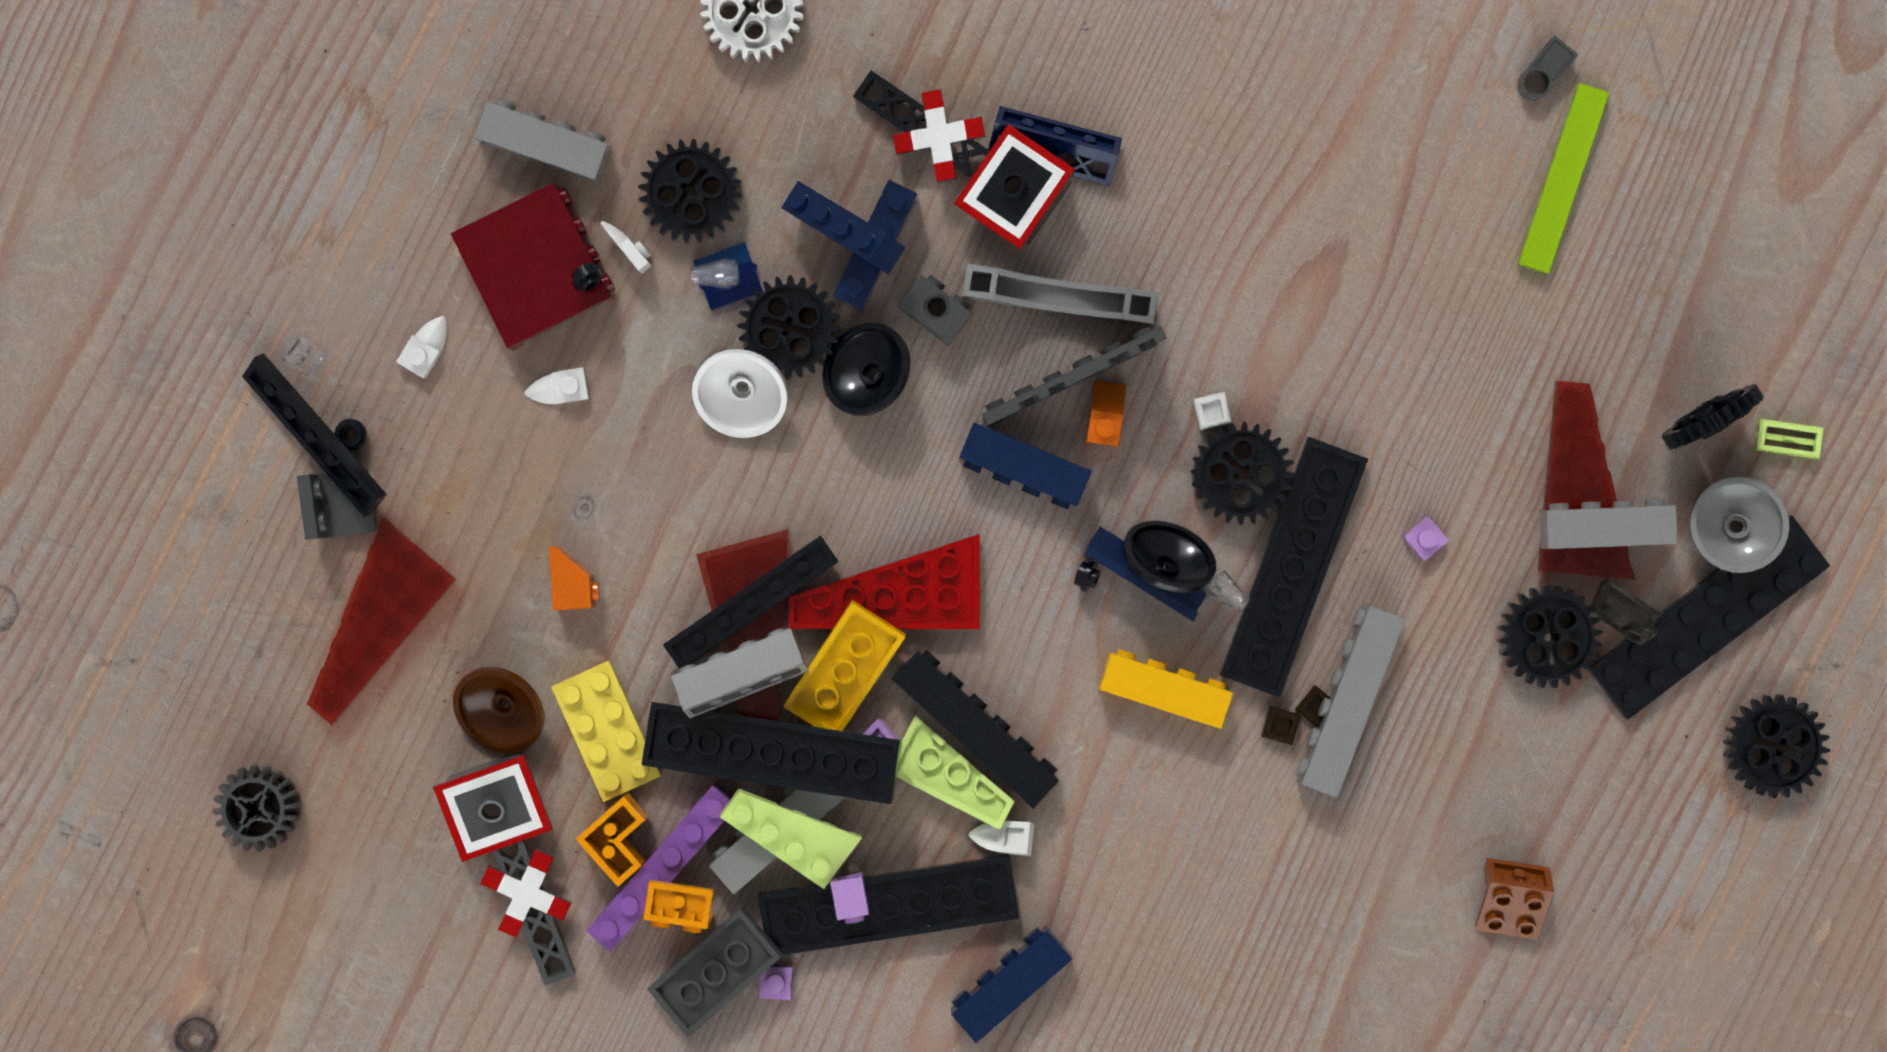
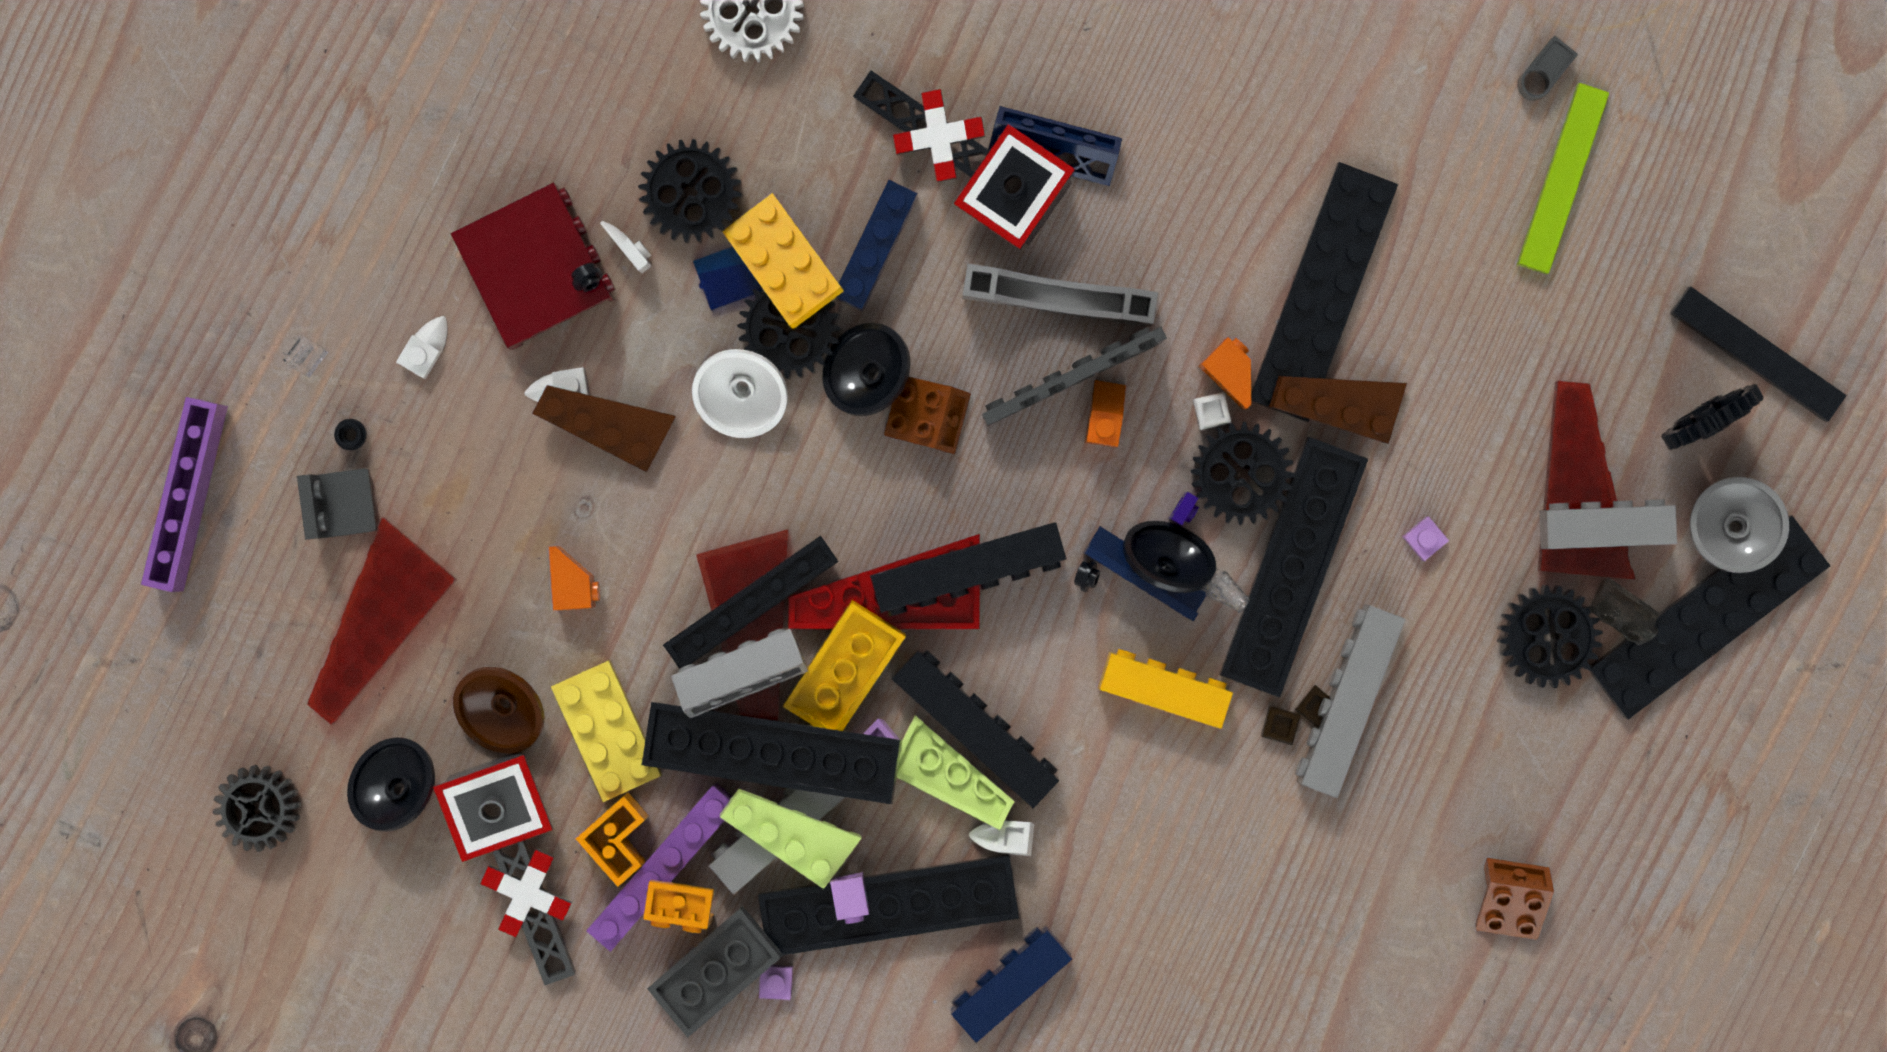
black plate [242,353,387,517] -> none
light grey brick [474,100,612,184] -> none
clear cone [690,258,739,290] -> none
dark blue brick [781,181,906,275] -> none
dark grey brick [898,275,972,346] -> none
dark blue brick [959,422,1092,510] -> none
black gear [1723,694,1830,798] -> none
yellowish green tile [1753,419,1824,459] -> none
none -> medium lavender brick [141,397,228,592]
none -> black dish [347,737,435,832]
none -> reddish brown wing [532,385,676,472]
none -> yellow plate [722,193,844,329]
none -> black brick [870,522,1067,617]
none -> dark orange bracket [884,377,971,455]
none -> dark purple plate [1168,492,1199,526]
none -> orange slope [1198,337,1251,410]
none -> black plate [1251,162,1398,422]
none -> reddish brown wing [1269,376,1407,444]
none -> black tile [1670,286,1847,422]

